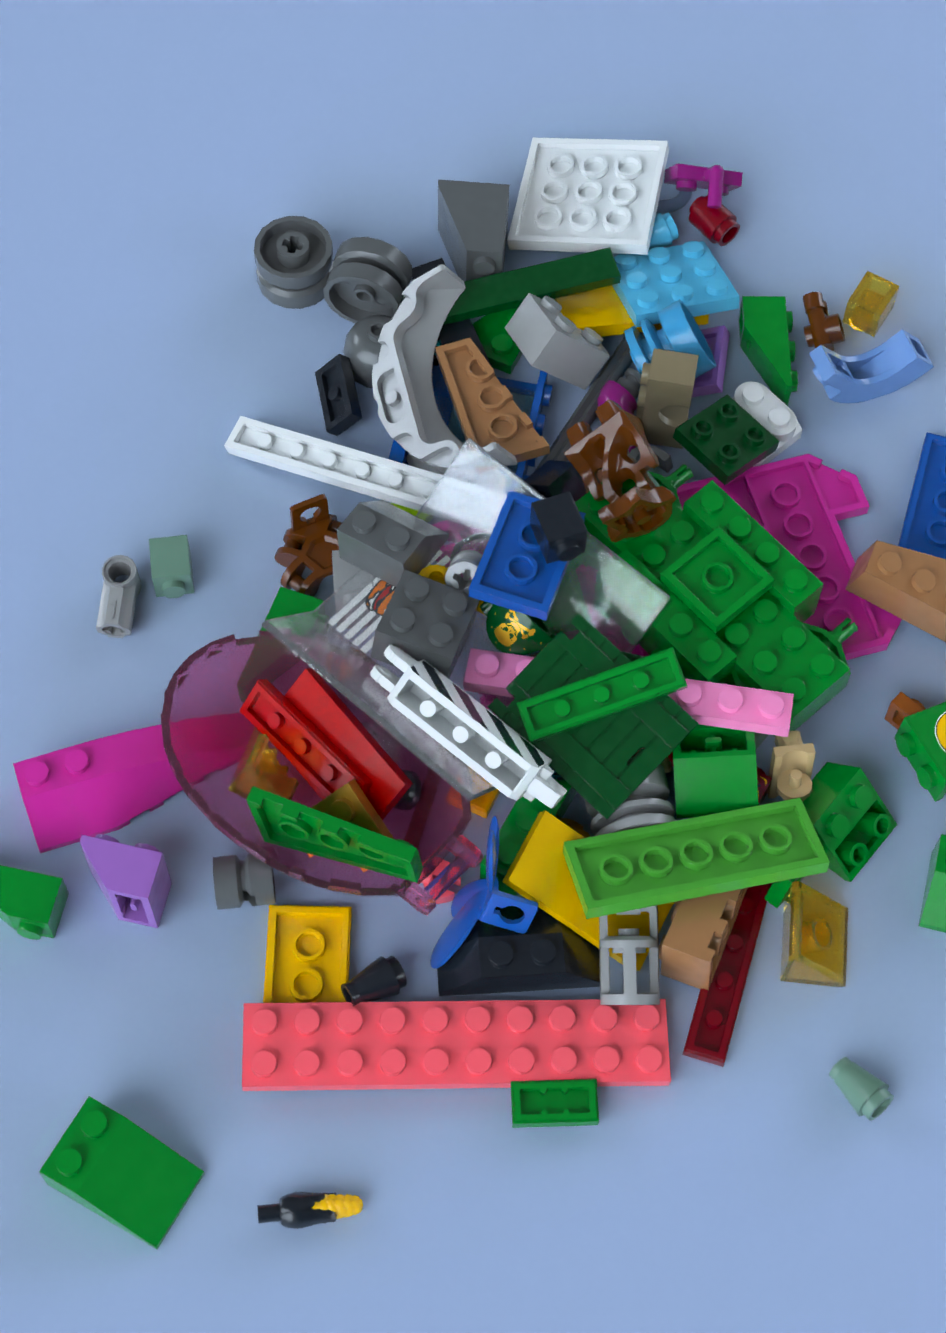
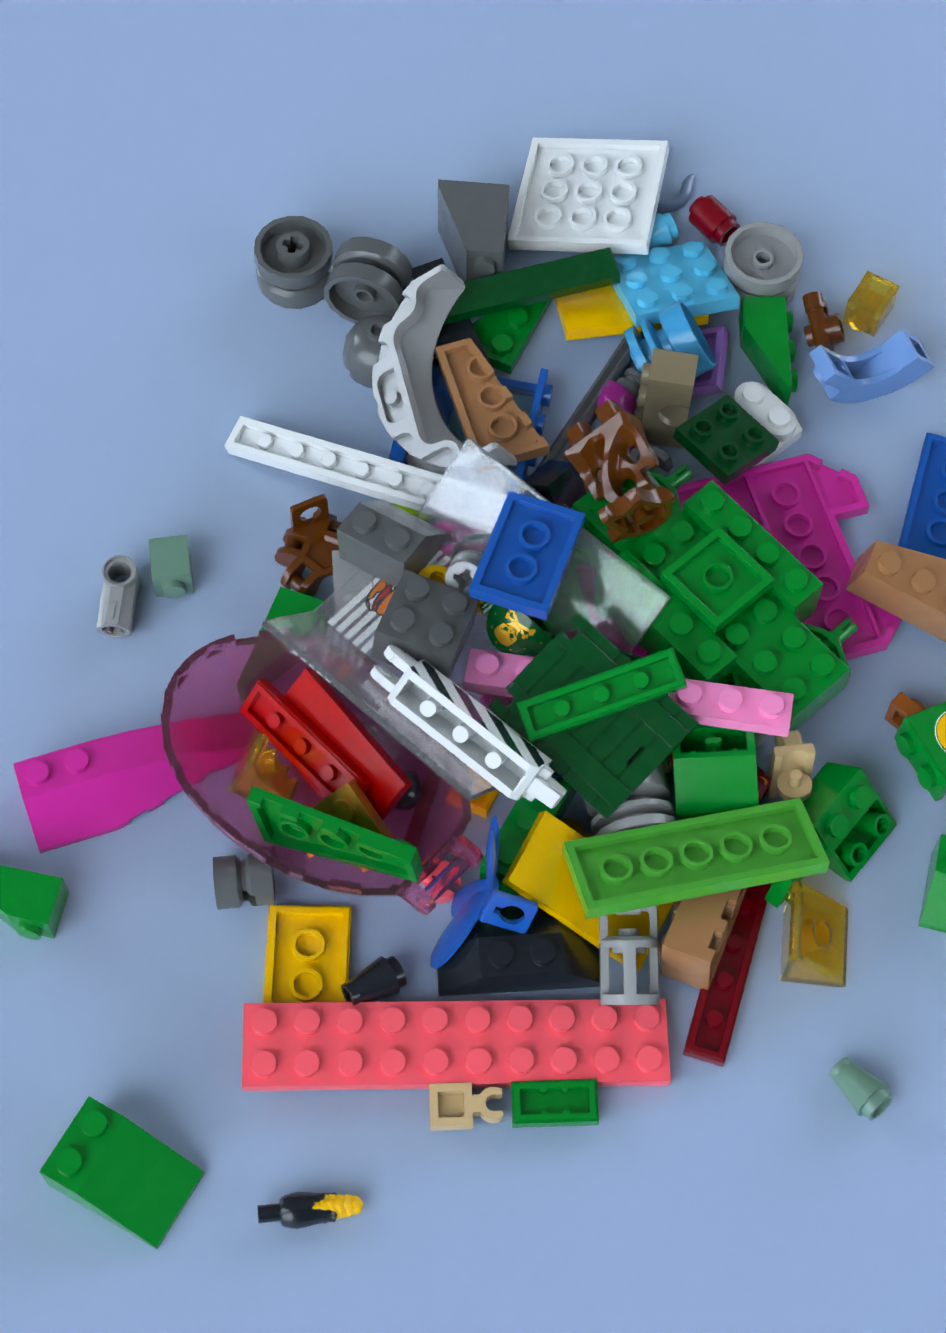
medium lavender slope [80,834,172,928] -> none
black plate [315,354,362,436] -> none
light grey brick [505,293,610,390] -> none
black brick [530,491,588,564] -> none
magenta plate [664,163,743,209] -> none
none -> tan plate [429,1082,503,1131]
none -> light grey wheel [722,222,804,310]

